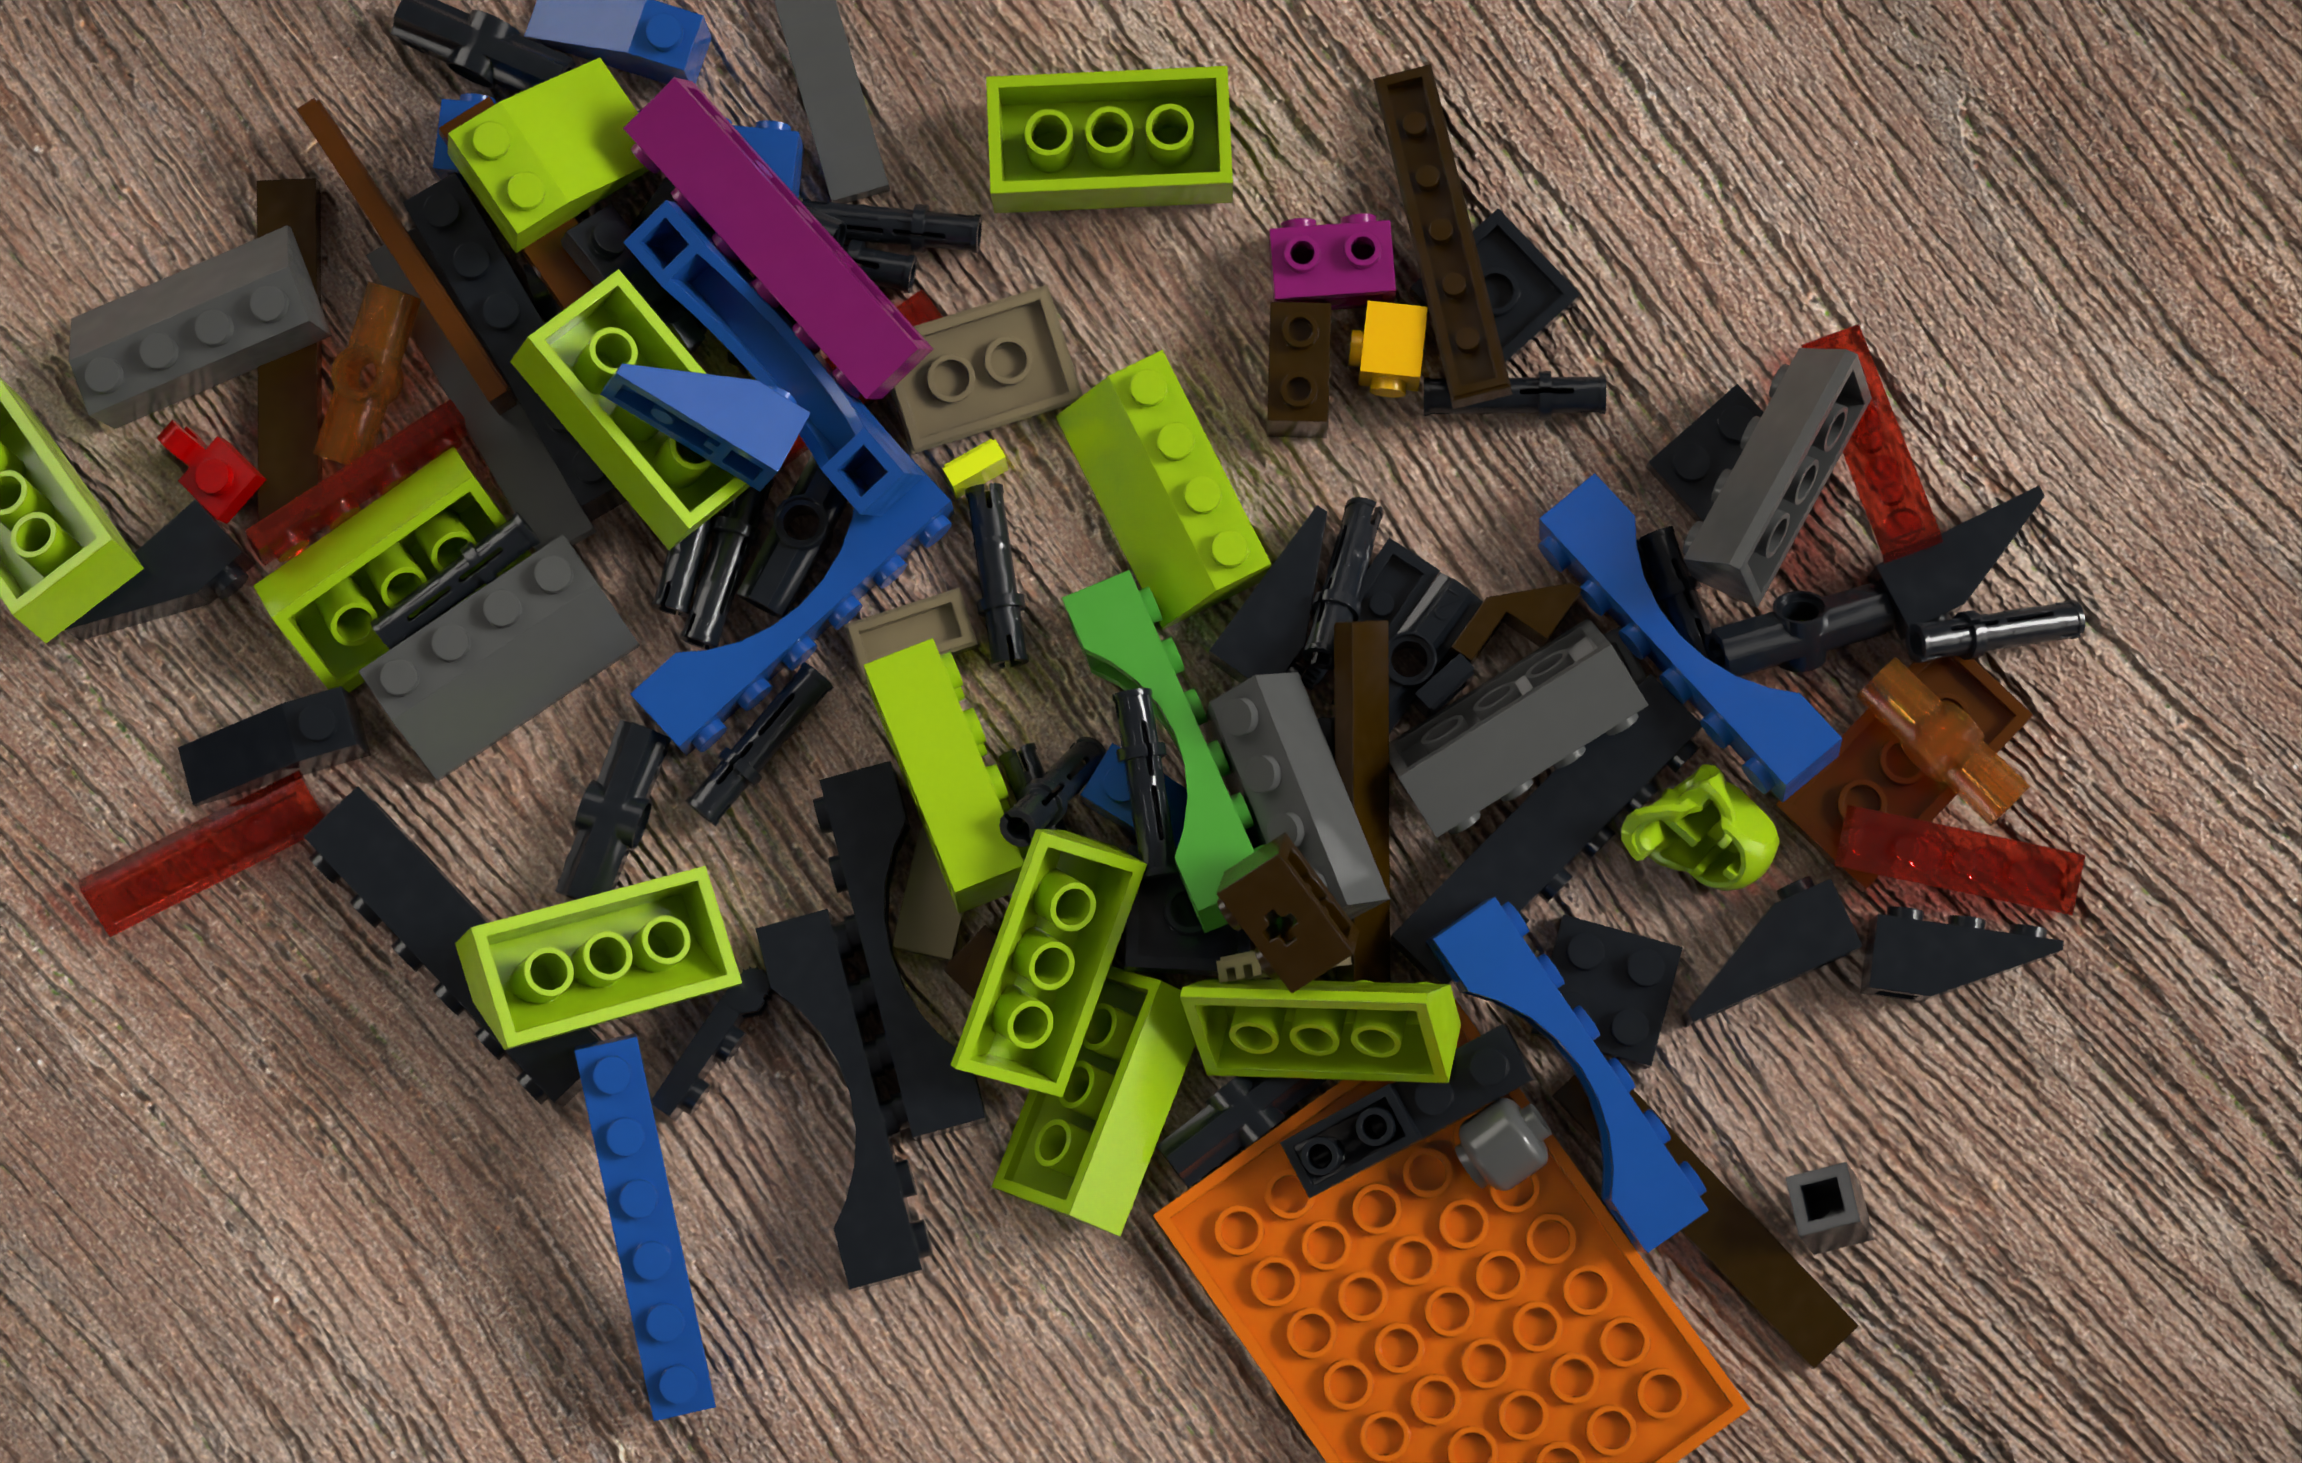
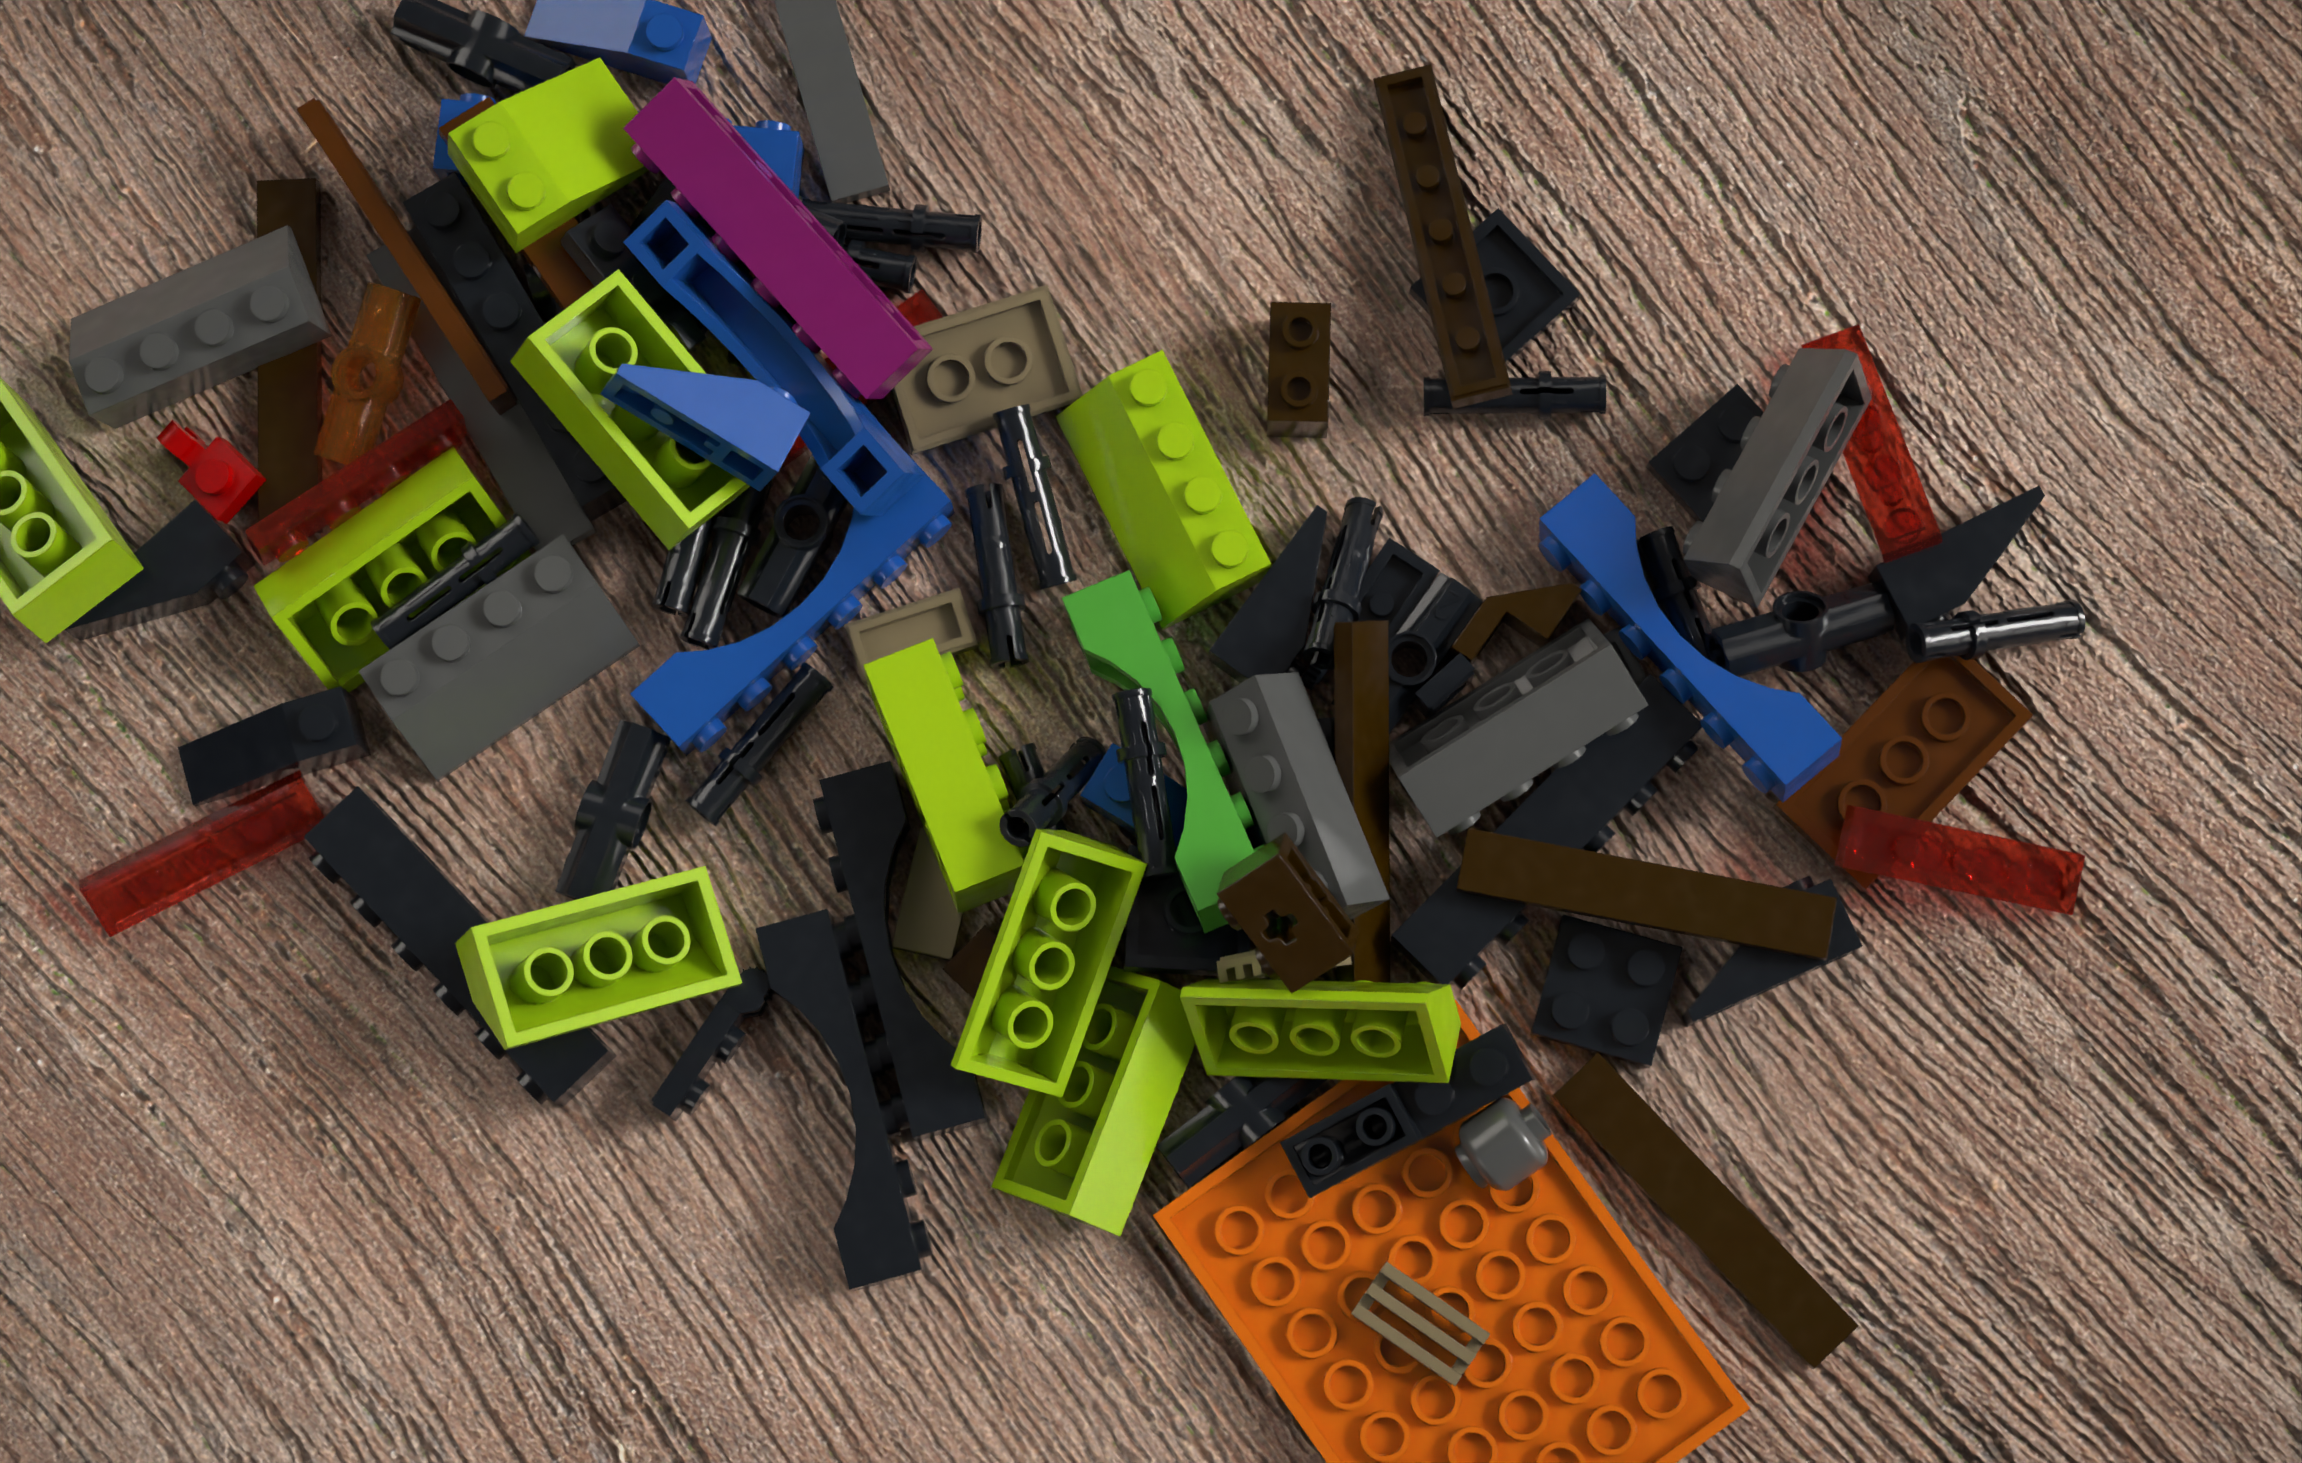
blue arch [574,1033,716,1421] -> none
neon yellow tile [942,439,1009,499] -> none
lime brick [986,66,1233,213] -> none
magenta brick [1269,213,1396,310] -> none
yellow brick [1348,300,1428,398] -> none
blue arch [1426,897,1709,1253] -> none
lime head [1621,764,1780,891] -> none
black brick [1785,1162,1874,1255] -> none
clear orange piece [1856,657,2030,826] -> none
black slope [1860,906,2064,1002] -> none
none -> black pin [993,404,1077,590]
none -> dark tan tile [1351,1262,1490,1386]
none -> dark brown tile [1456,828,1837,961]

